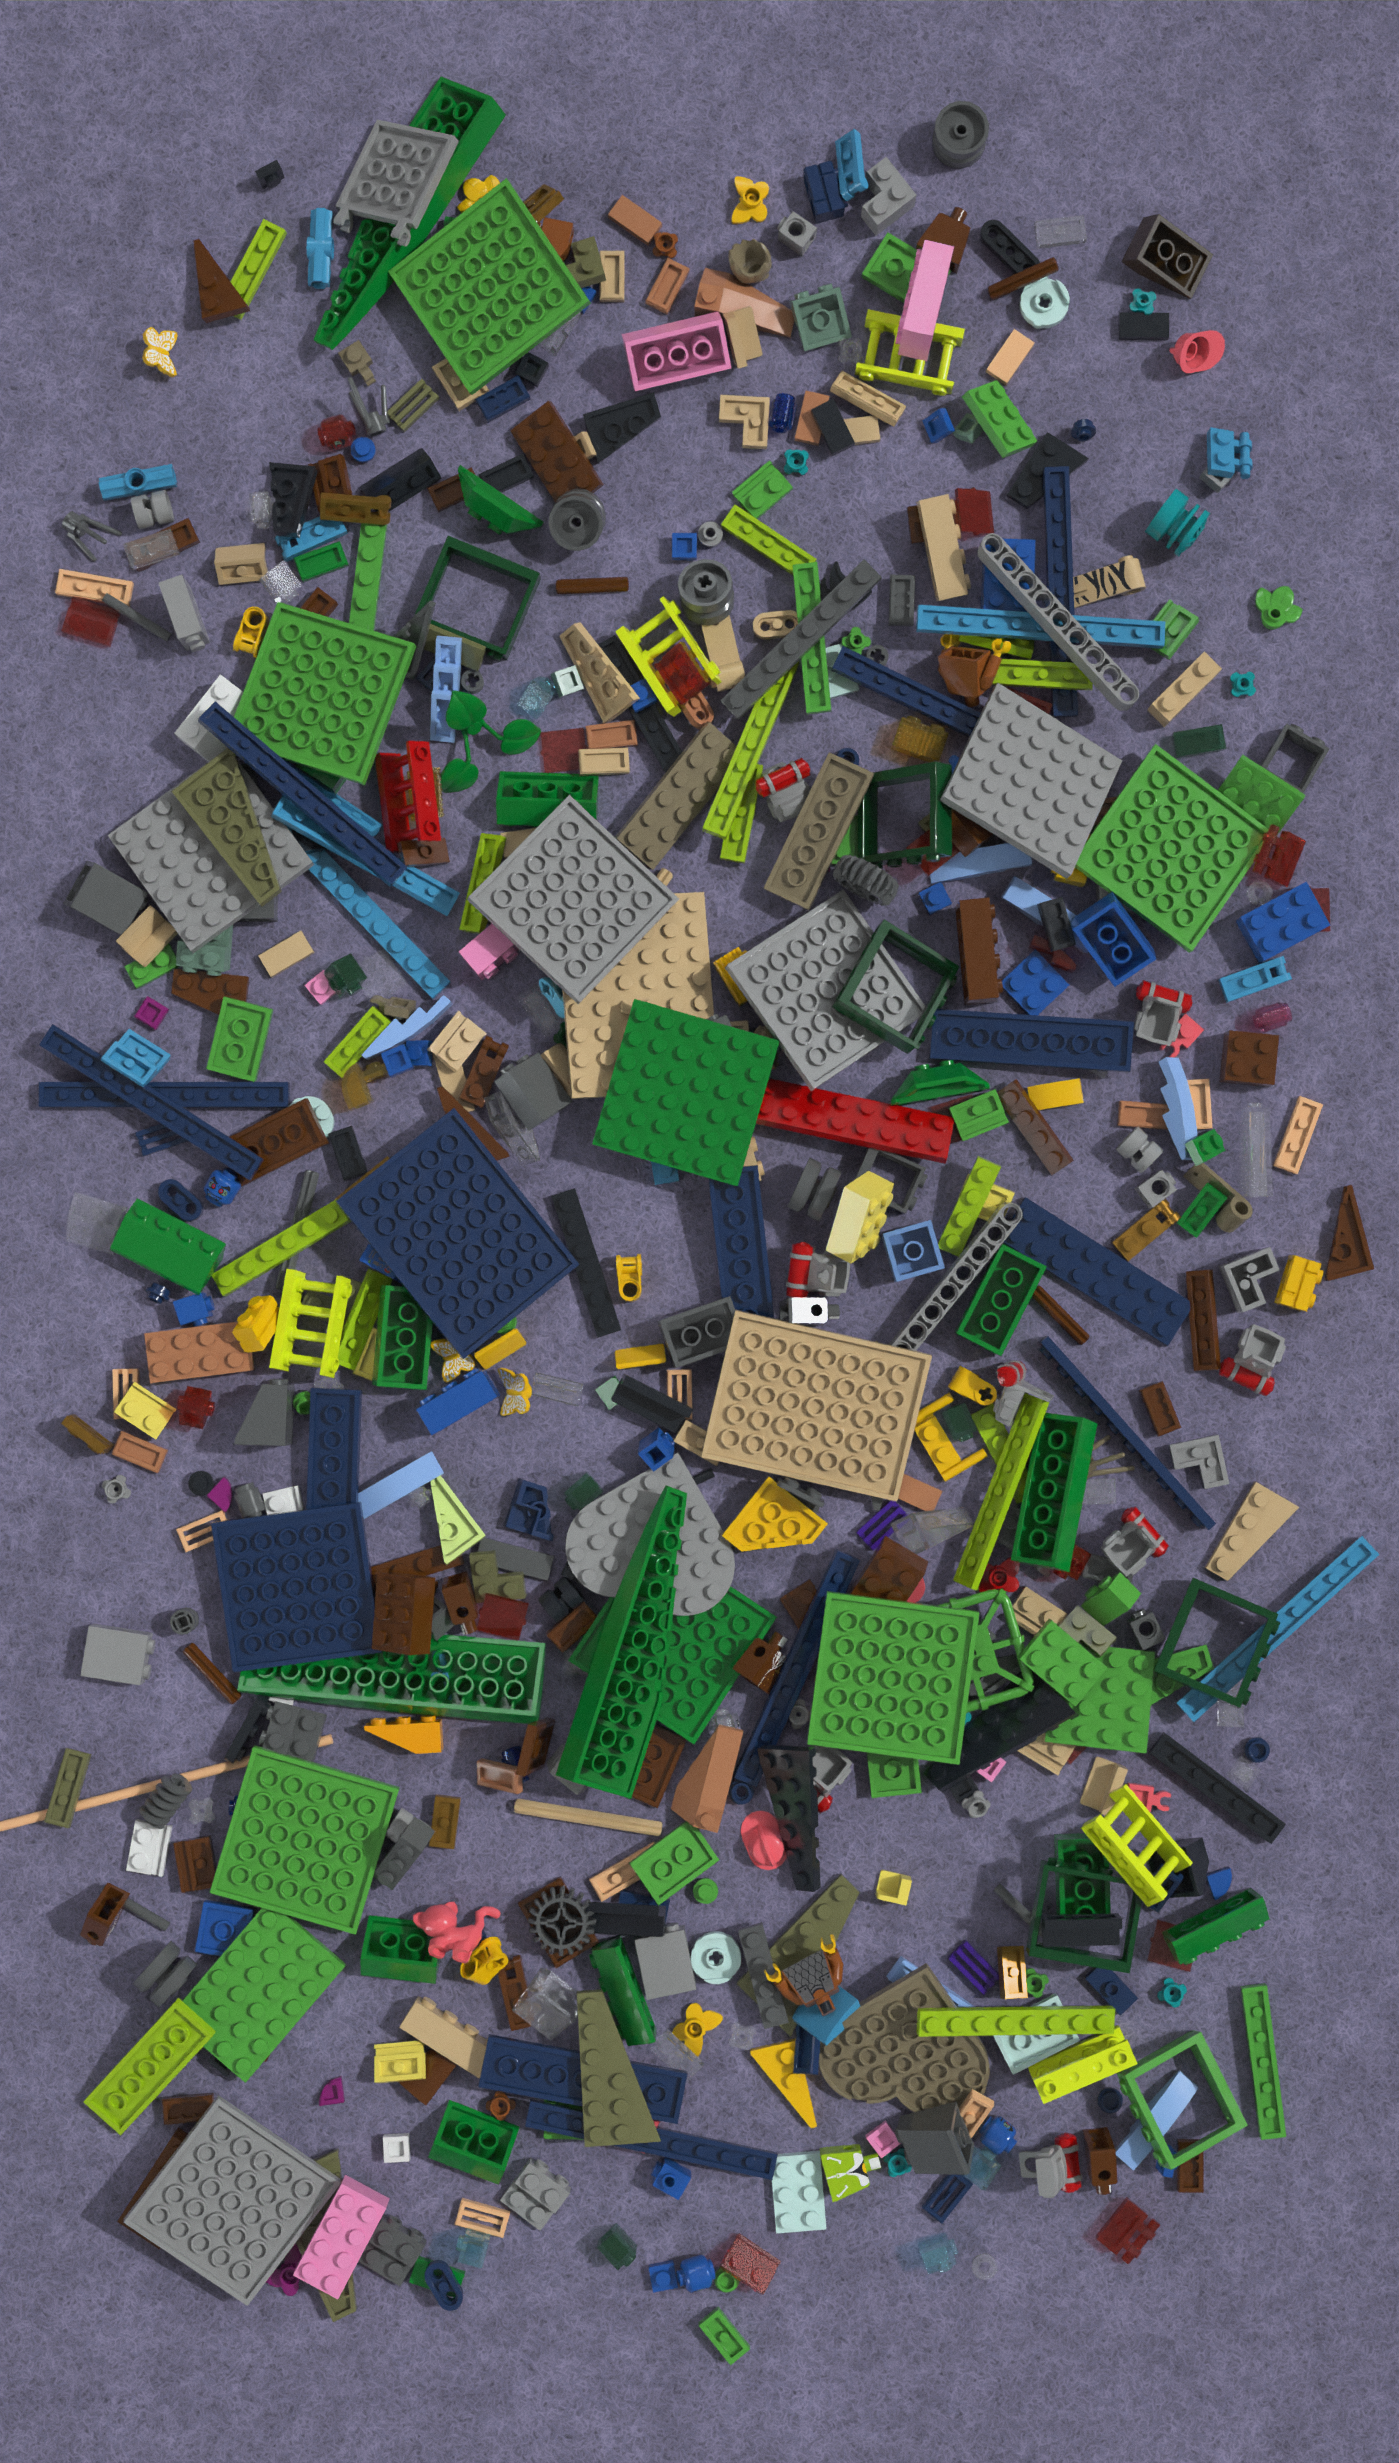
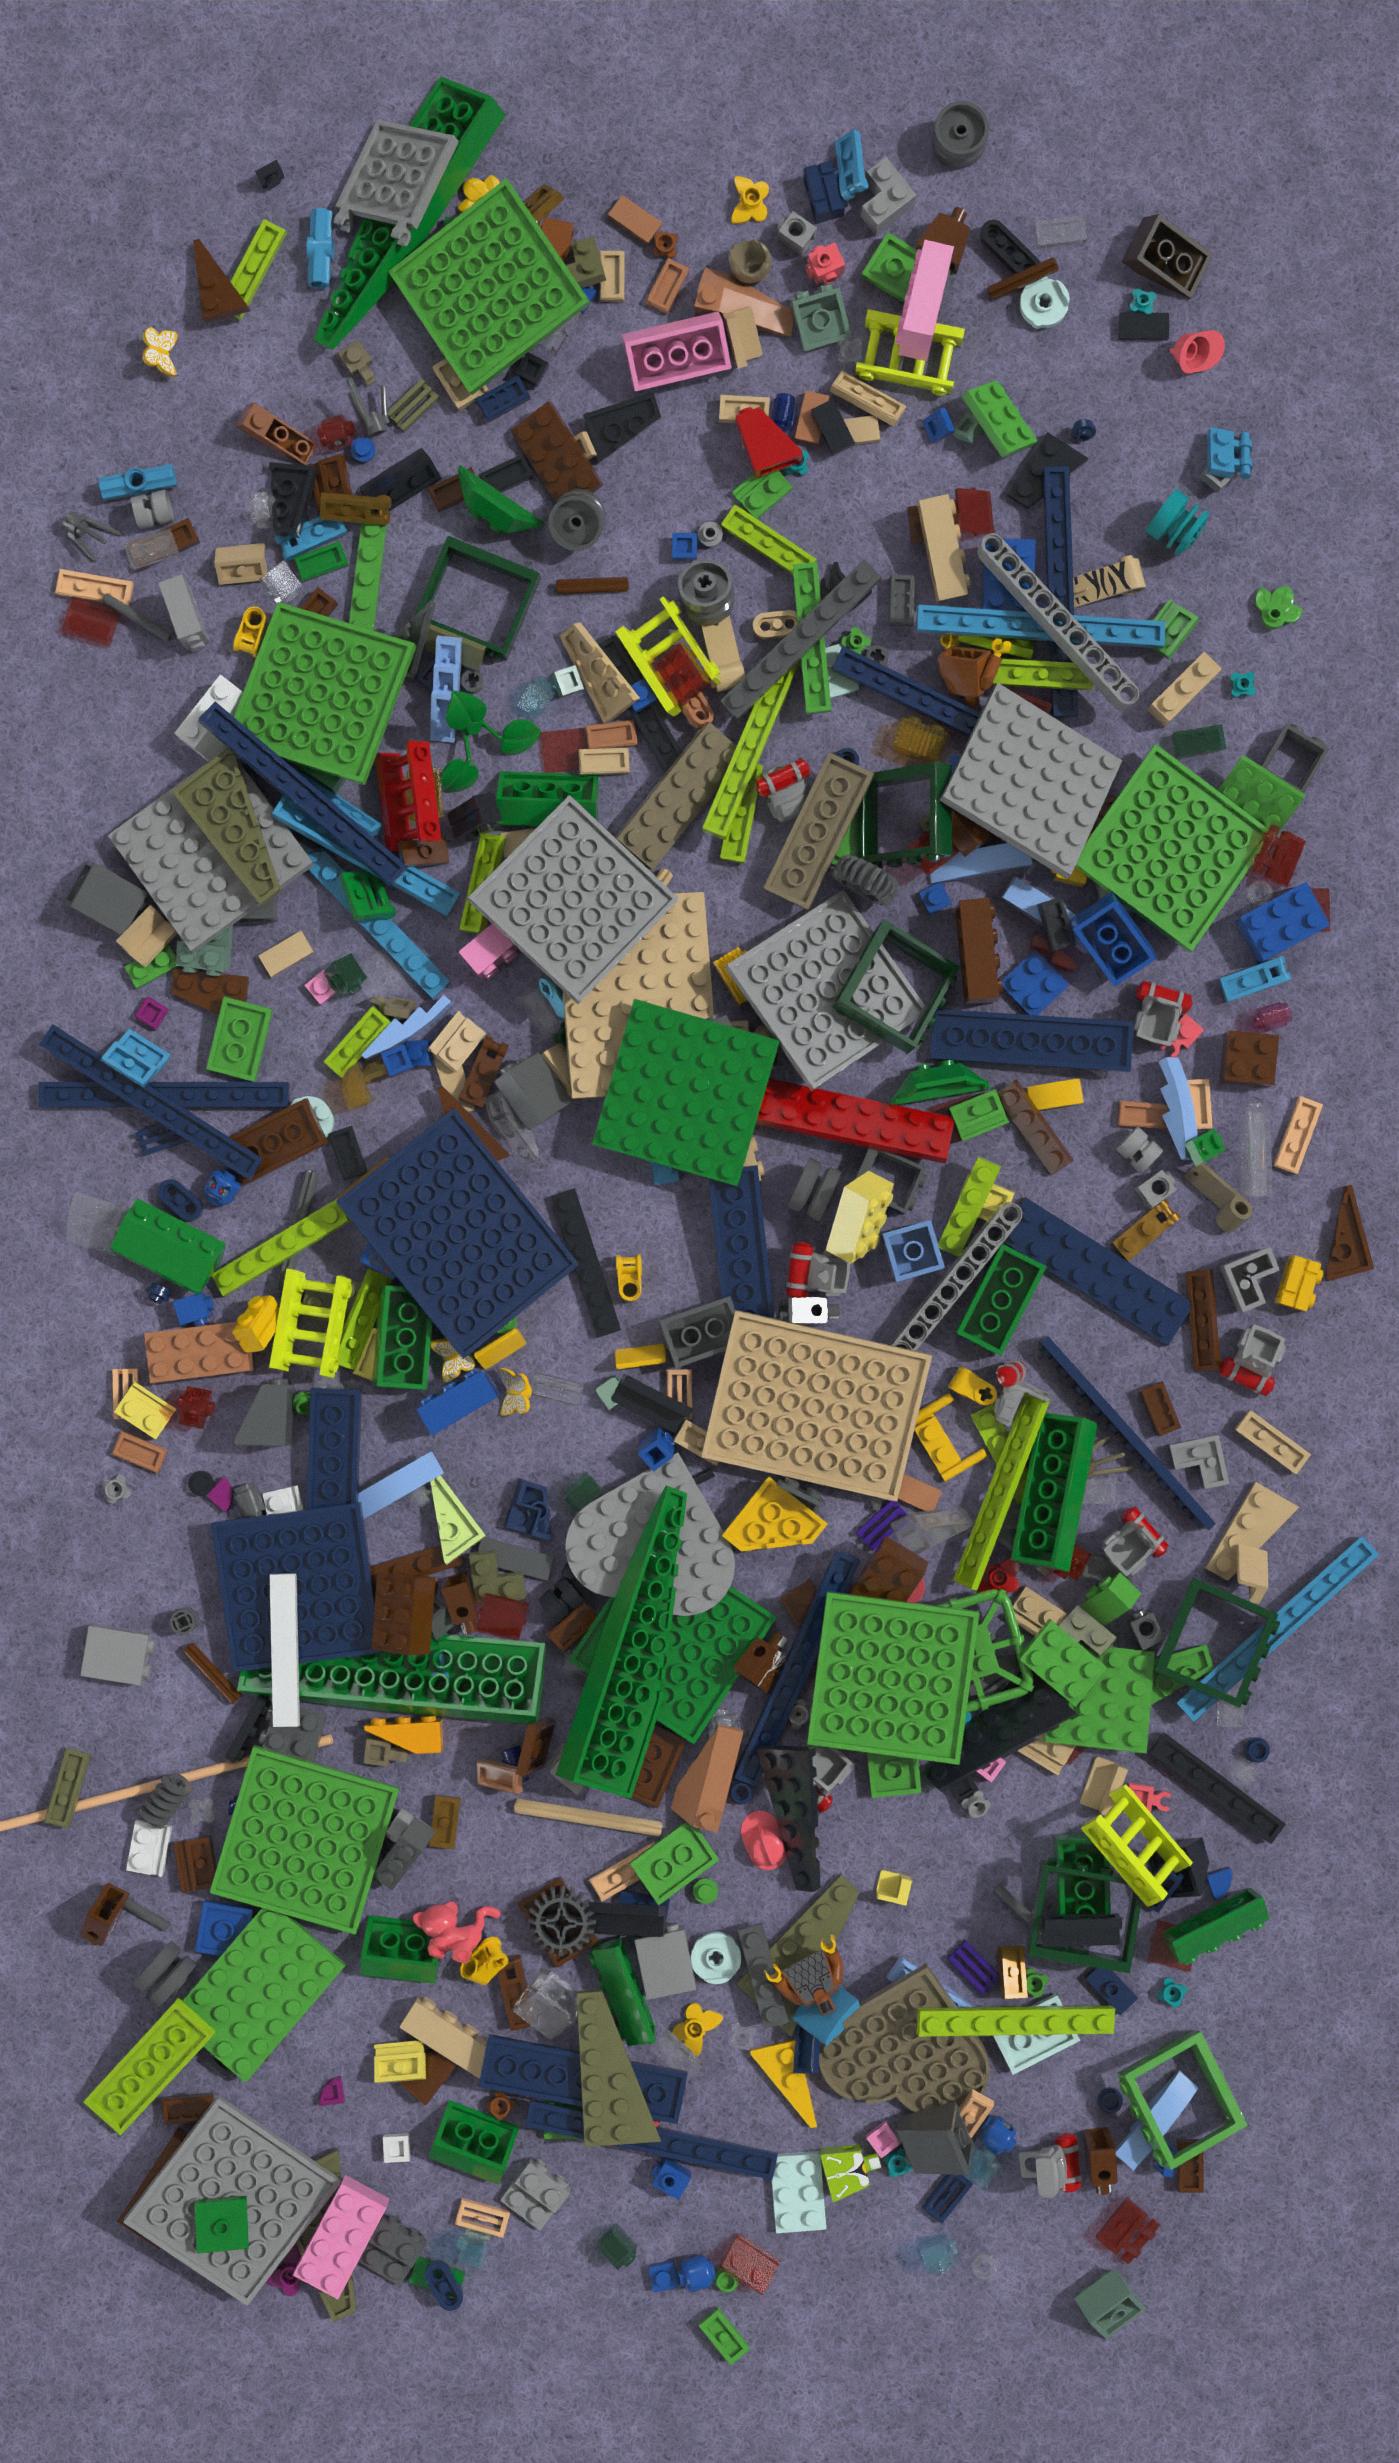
pearl gold plate [61,1414,114,1454] -> none
light nougat tile [176,1510,228,1553] -> none
clear green brick [940,1402,977,1443] -> none
light nougat tile [986,329,1035,385] -> none
neon yellow fence [1028,2025,1138,2104] -> none
reddish brown axle [1032,1286,1090,1345] -> none
green plate [1177,1183,1228,1238] -> none
bright green plate [1240,1983,1286,2140] -> none
none -> green plate [195,2195,249,2254]
none -> dark orange slope [235,403,317,465]
none -> white tile [270,1573,300,1727]
none -> green plate [339,870,396,921]
none -> dark tan plate [364,1736,410,1767]
none -> black brick [447,793,502,842]
none -> red slope [735,407,803,479]
none -> coral brick [805,243,845,286]
none -> sand green slope [1074,2268,1146,2339]
none -> tan plate [1234,1410,1311,1475]
none -> tan panel [1237,1544,1268,1604]

